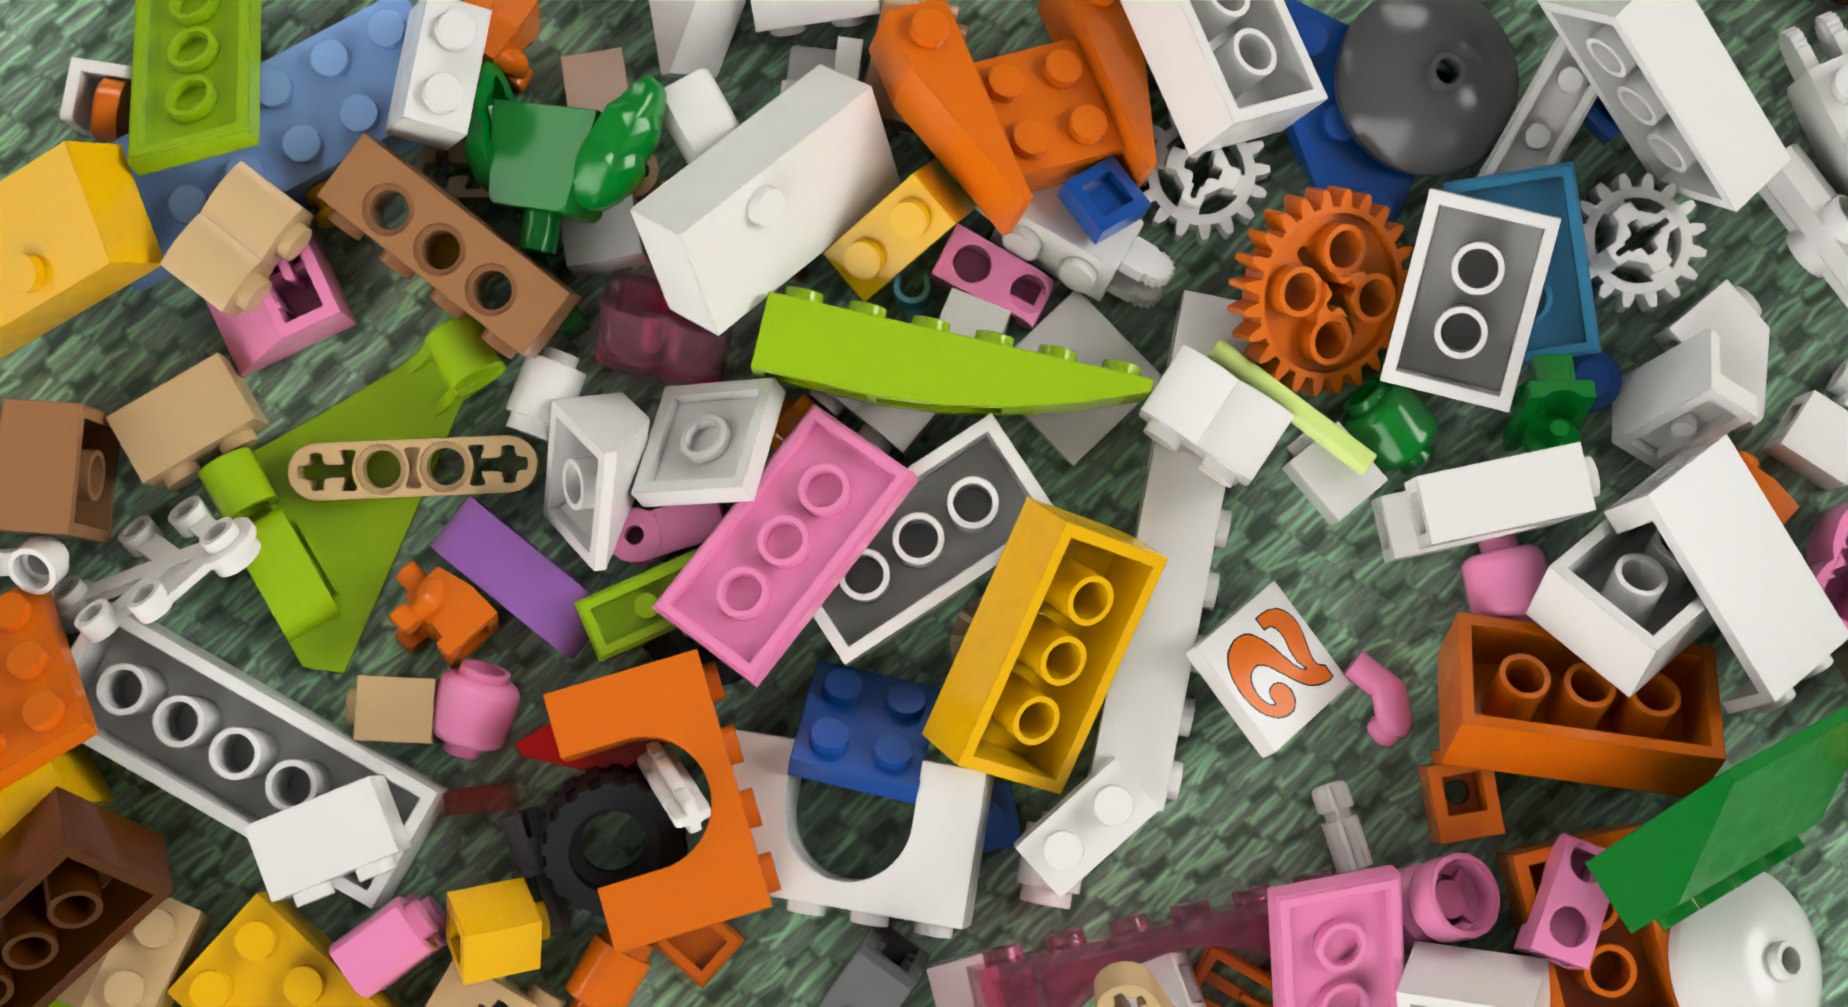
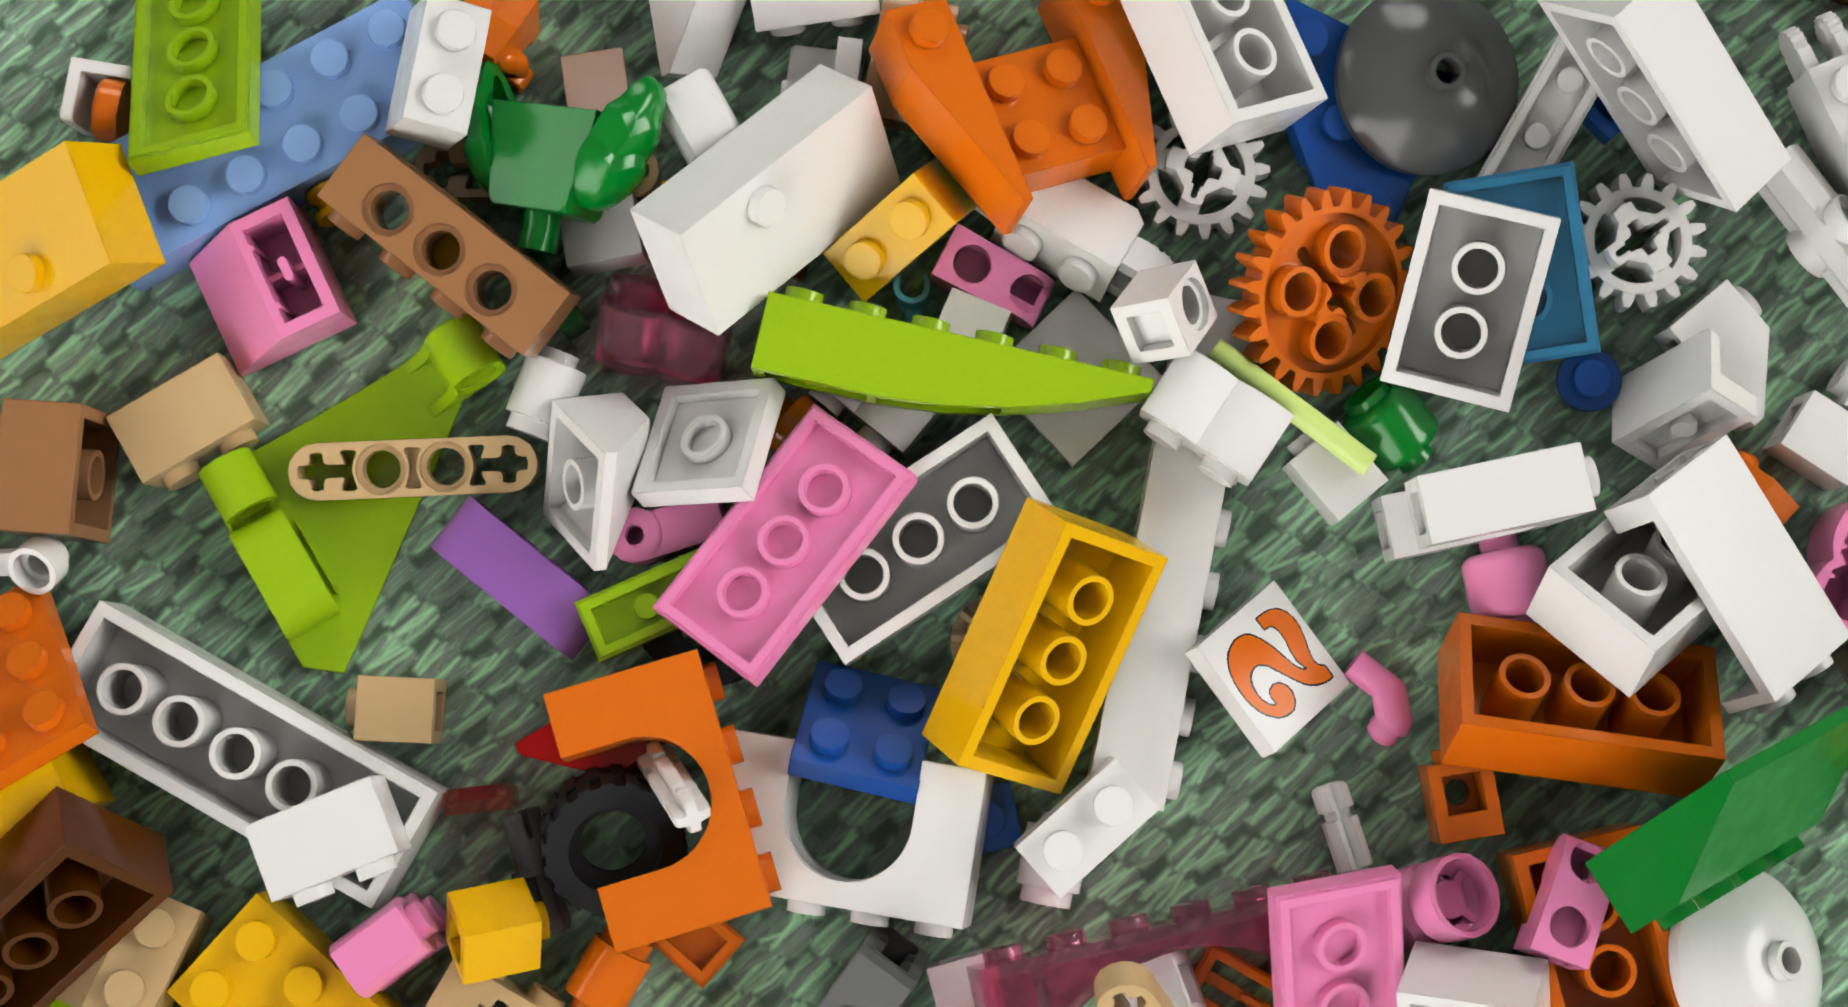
white plant [51,496,261,643] -> none
tan brick [160,161,314,318] -> none
orange piece [389,561,500,669] -> none
bright pink head [433,659,520,759] -> none
blue plate [1057,155,1151,245] -> none
green hips [1503,354,1596,453] -> none
none -> white brick [1110,260,1218,365]

